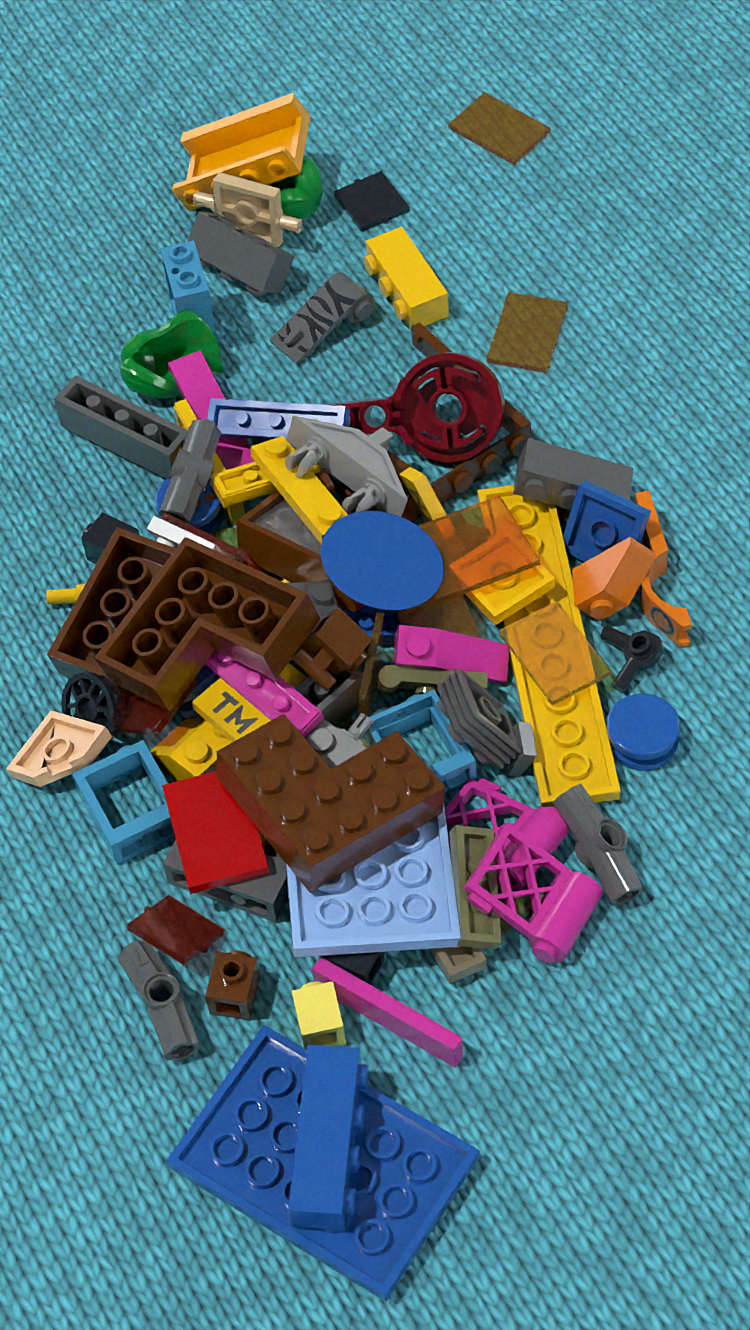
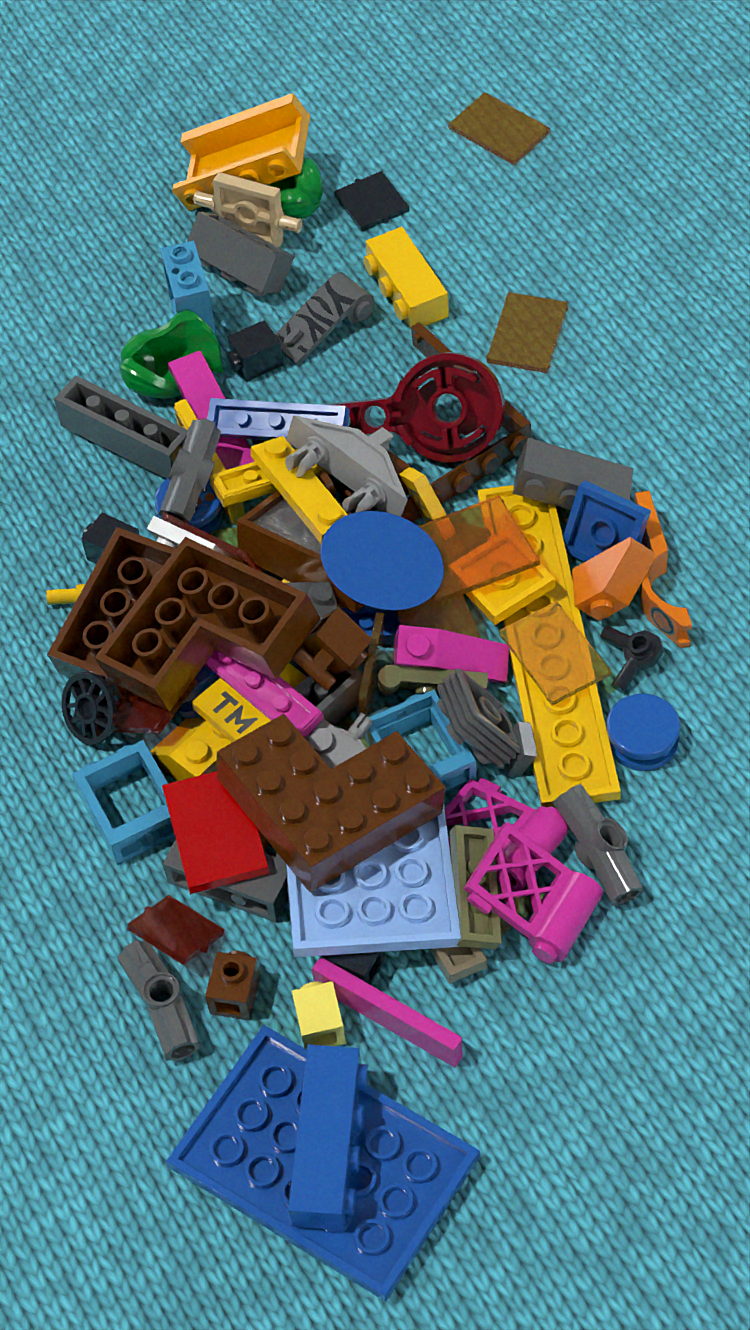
light nougat plate [6,710,112,787] -> none
none -> black brick [226,320,283,382]

